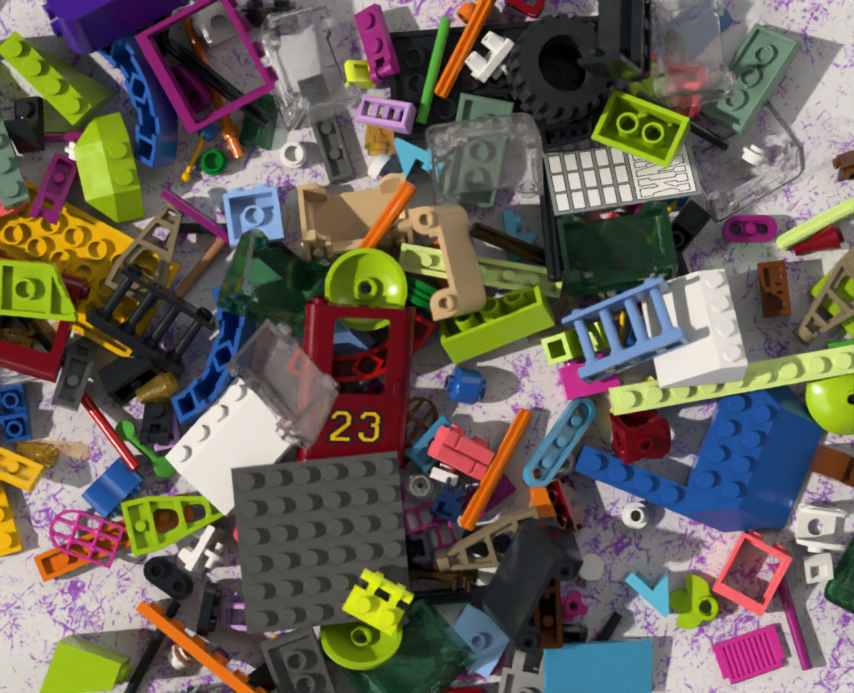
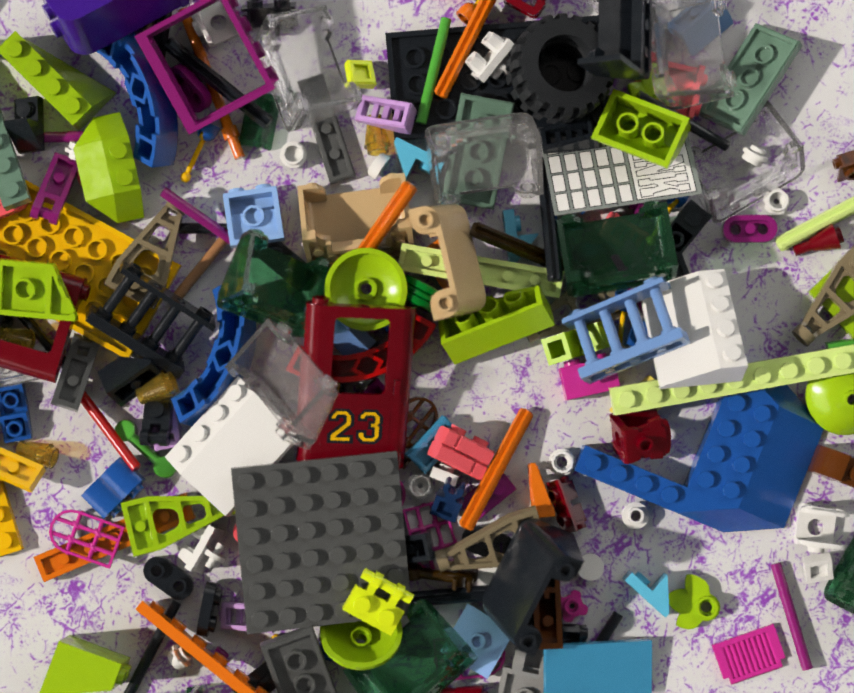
green plate [200,149,227,176] -> none
magenta plate [354,4,400,84] -> none
blue head [444,367,486,405] -> none
dark azure plate [523,397,596,488] -> none
coral window [711,530,793,617] -> none
reddish brown hinge [757,260,792,318] -> none
none -> white plate [763,188,790,214]

